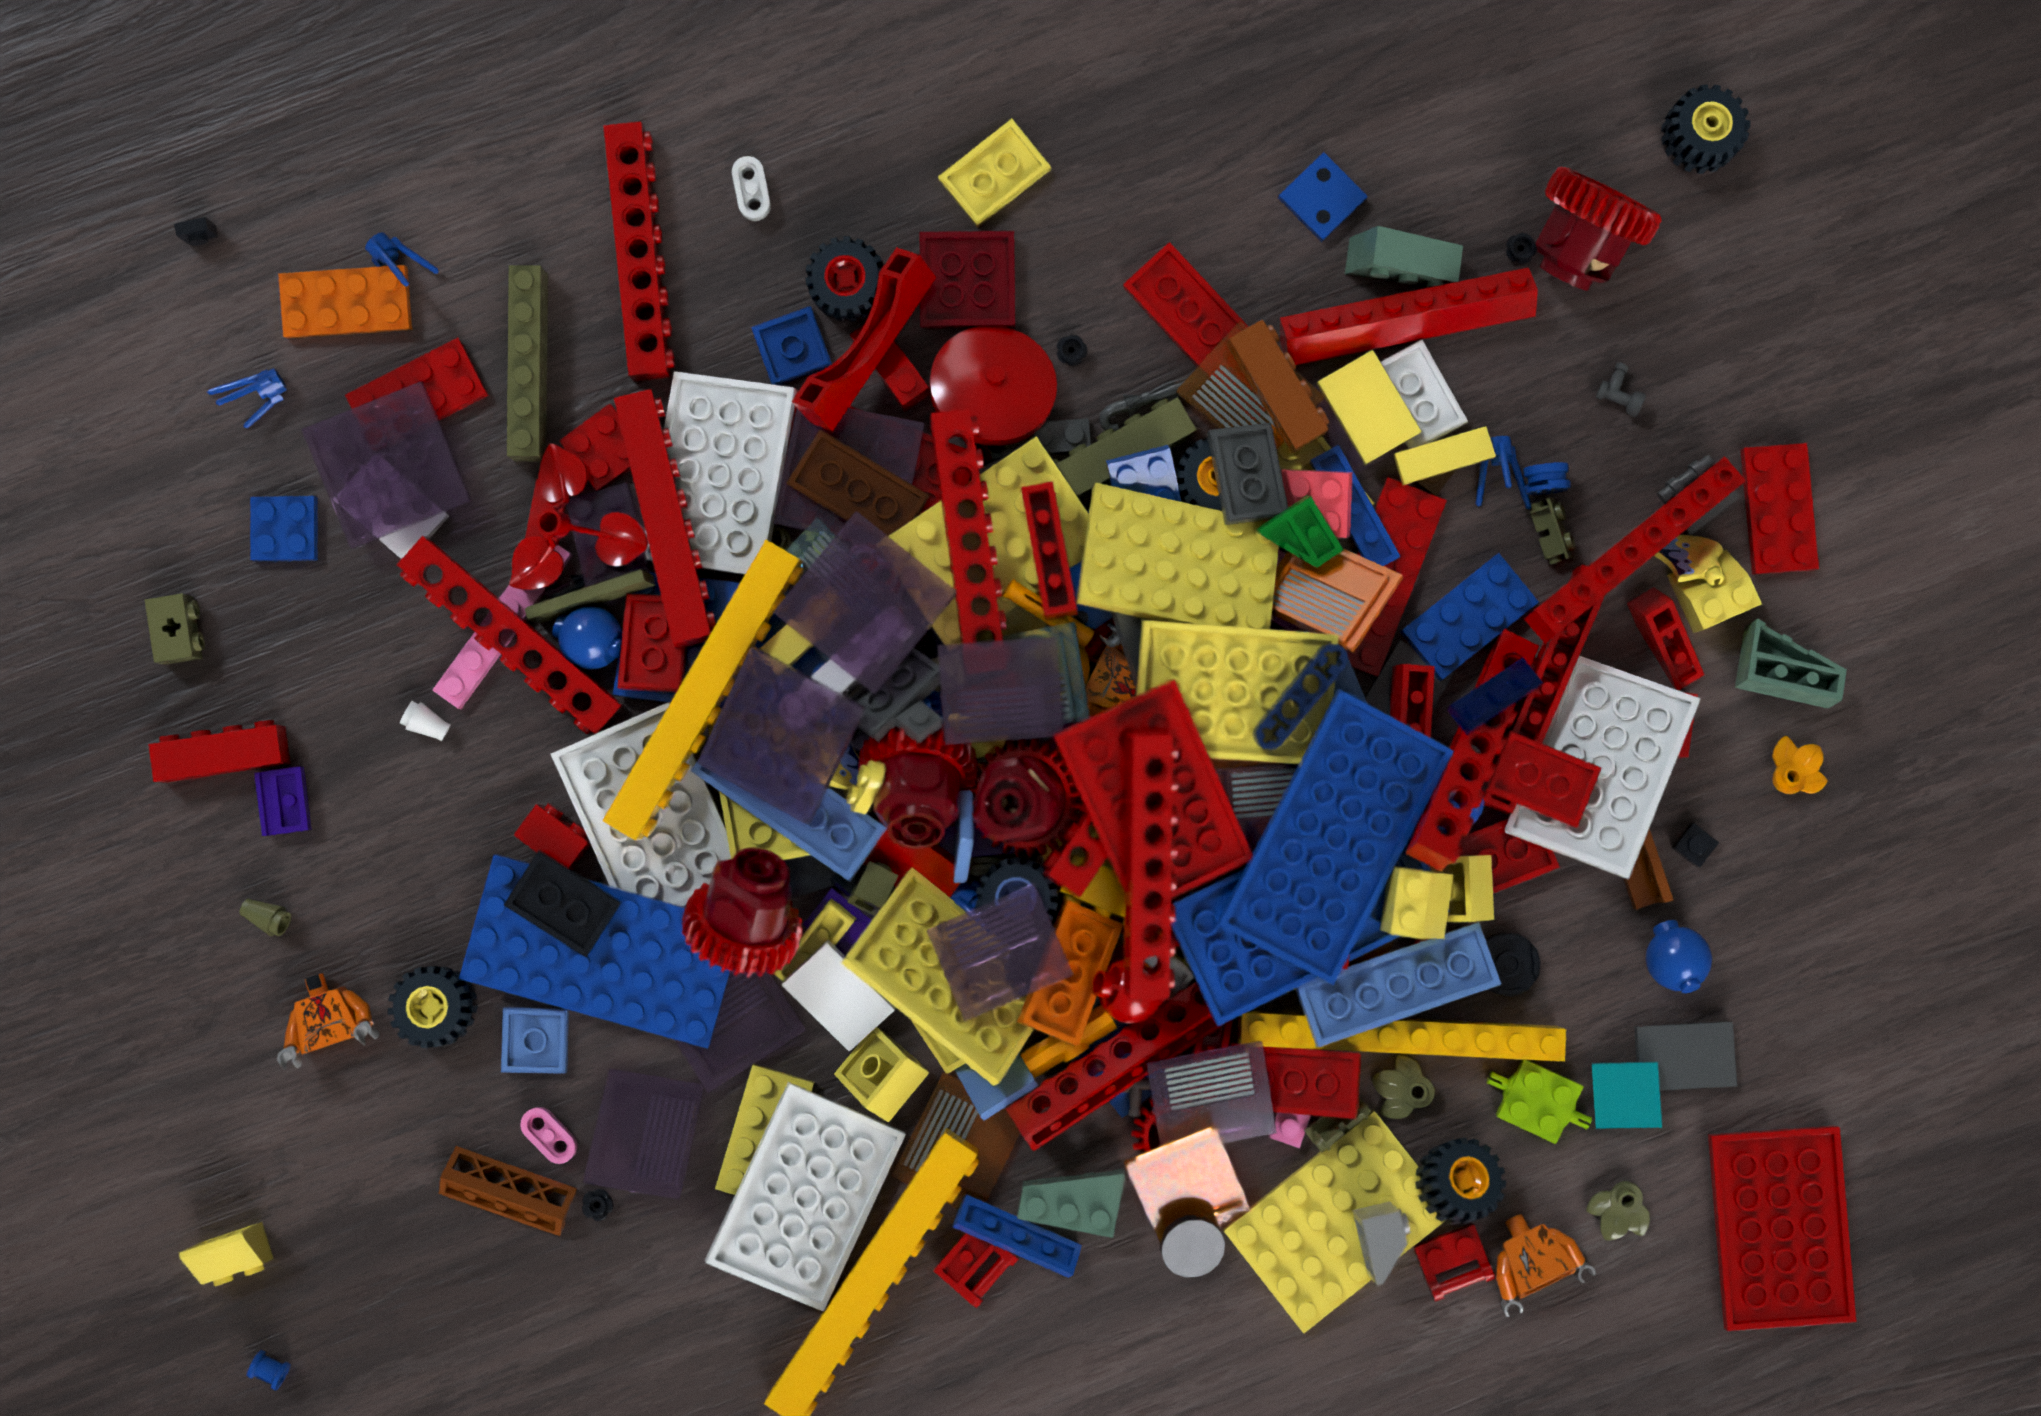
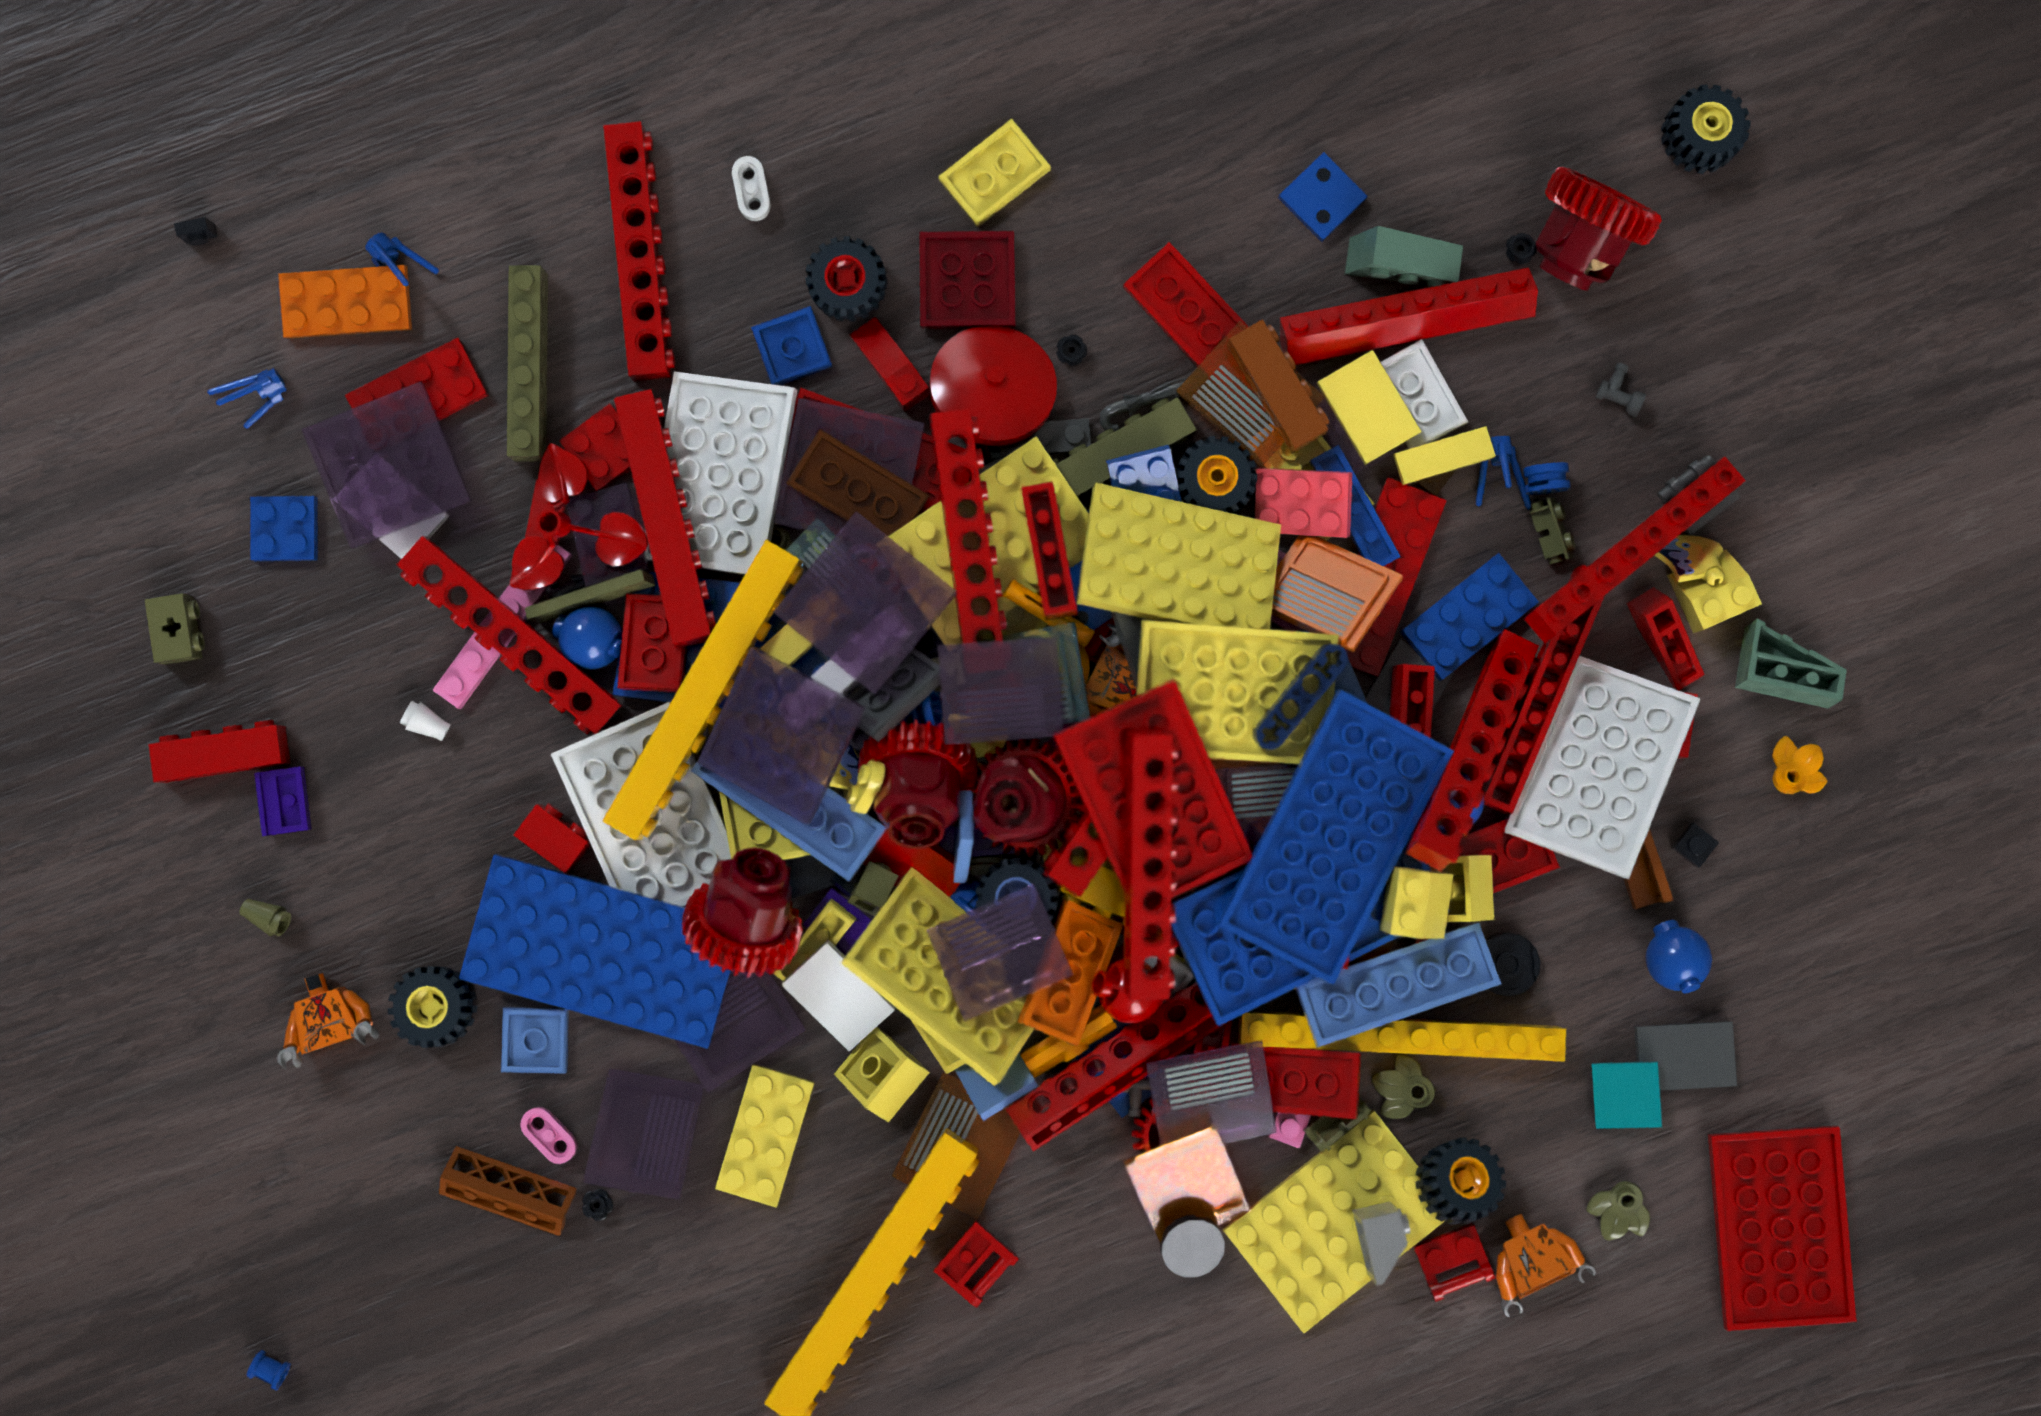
light yellow slope [179,1222,273,1286] -> none
black tile [504,850,622,957] -> none
white plate [705,1082,906,1312] -> none
red arch [792,247,936,431] -> none
dark grey plate [896,700,943,744] -> none
blue plate [953,1194,1082,1278] -> none
sand green wedge [1017,1168,1125,1238] -> none
dark grey tile [1207,423,1288,525] -> none
green wing [1256,495,1343,568] -> none
clear blue plate [1447,658,1543,735] -> none
red tile [1485,731,1602,828] -> none
lime plate [1486,1059,1592,1144] -> none
red plate [1740,443,1819,575] -> none

